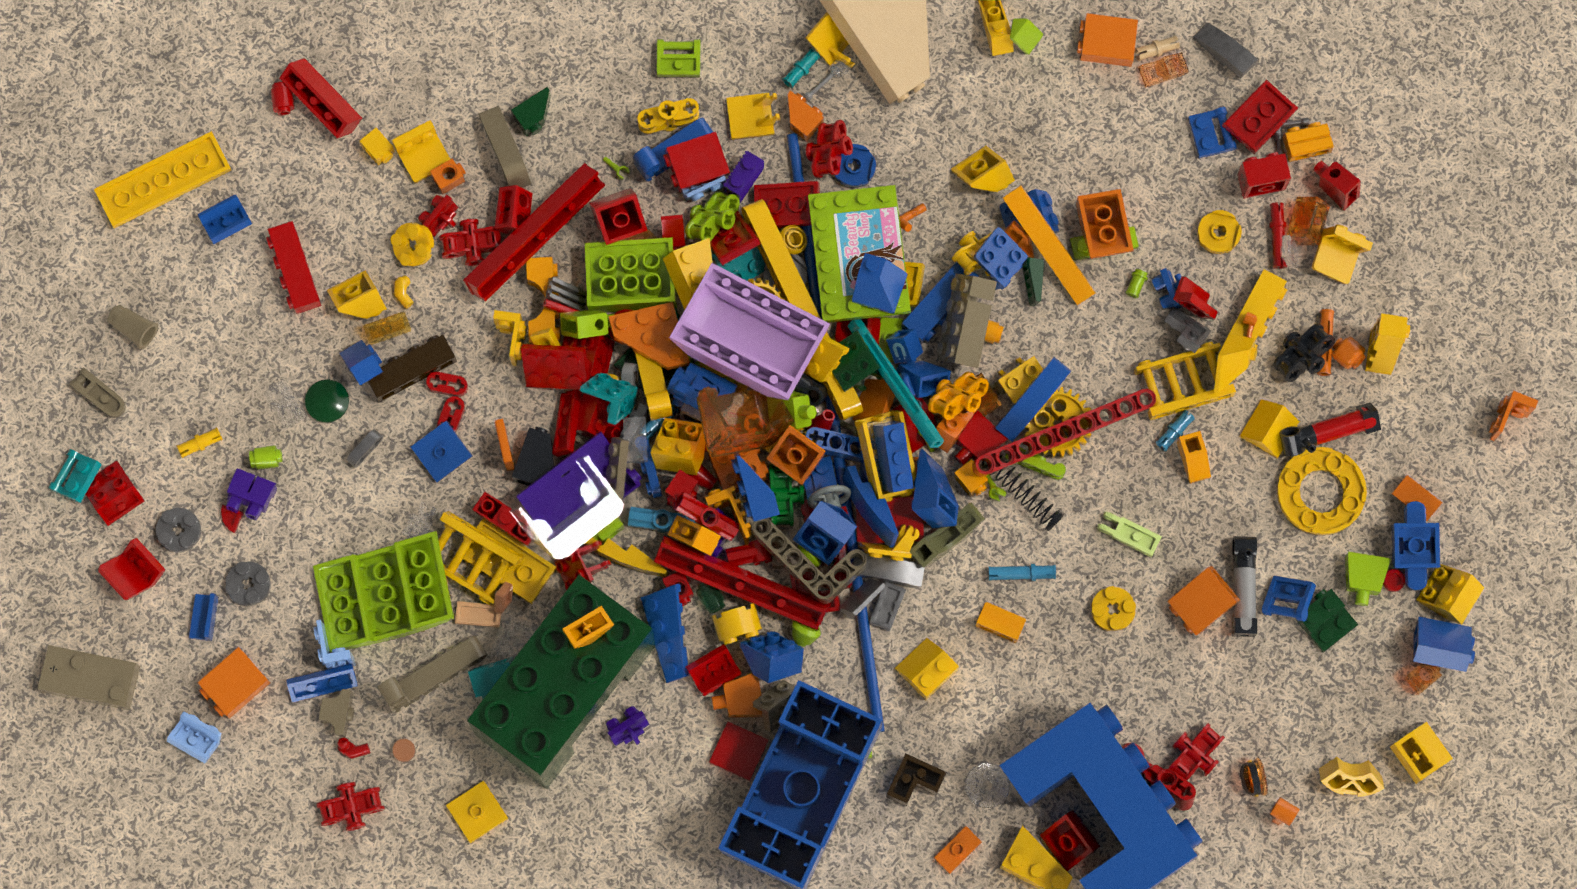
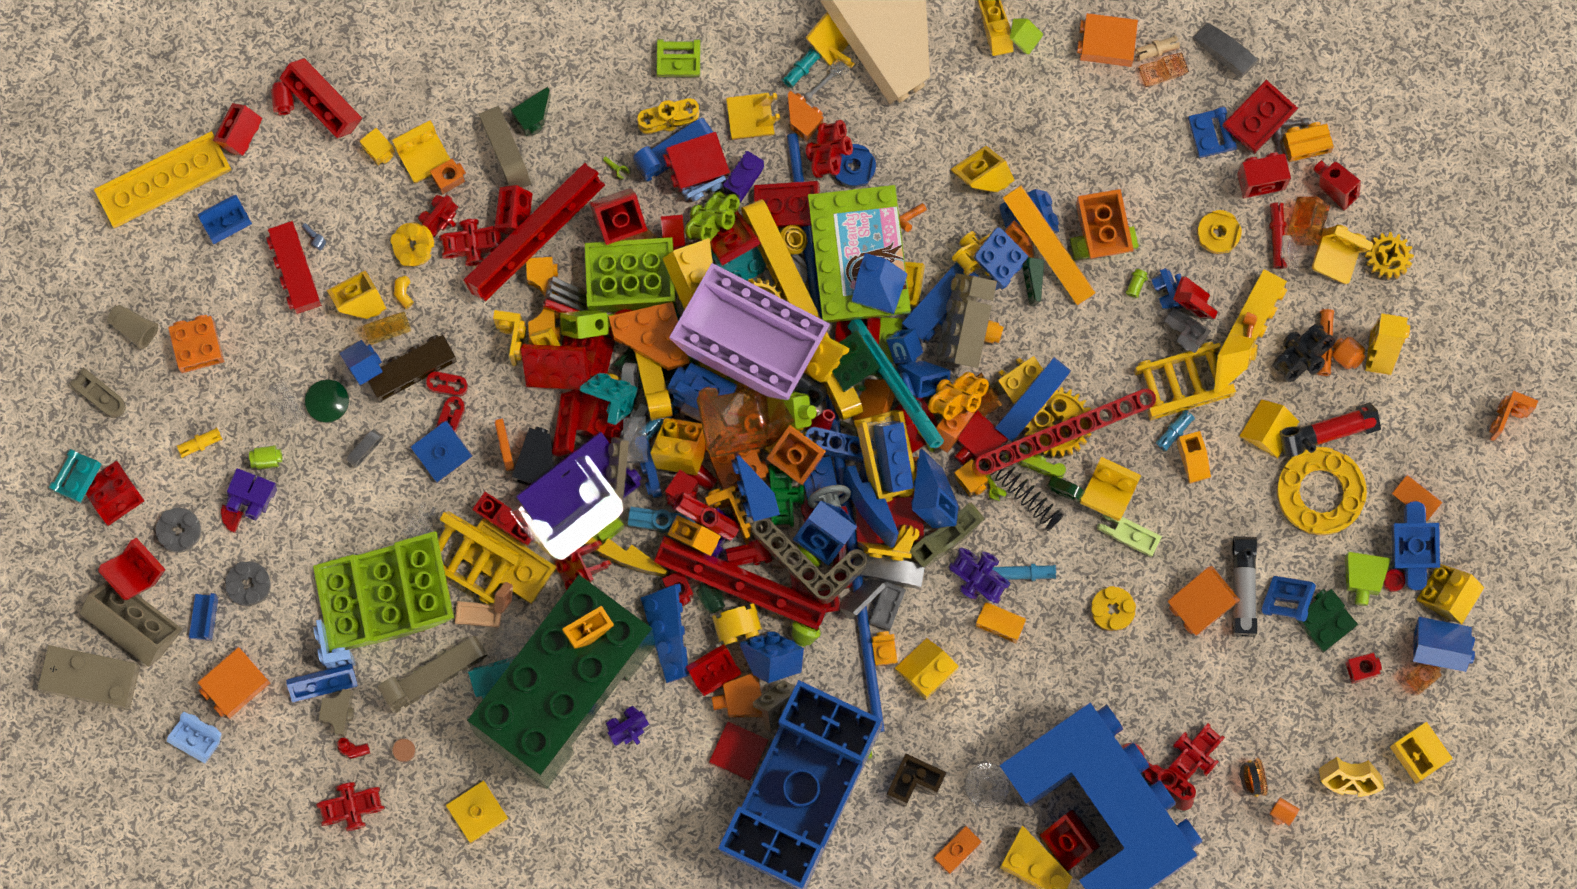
none -> dark tan slope [79,582,183,667]
none -> orange brick [168,315,225,373]
none -> red brick [213,103,263,156]
none -> sand blue hand [302,223,326,251]
none -> light orange bracket [872,631,898,666]
none -> dark purple axle [948,547,1010,603]
none -> dark green beam [1046,476,1085,502]
none -> yellow bracket [1080,457,1141,521]
none -> red brick [1345,652,1382,684]
none -> yellow gear [1365,232,1414,280]

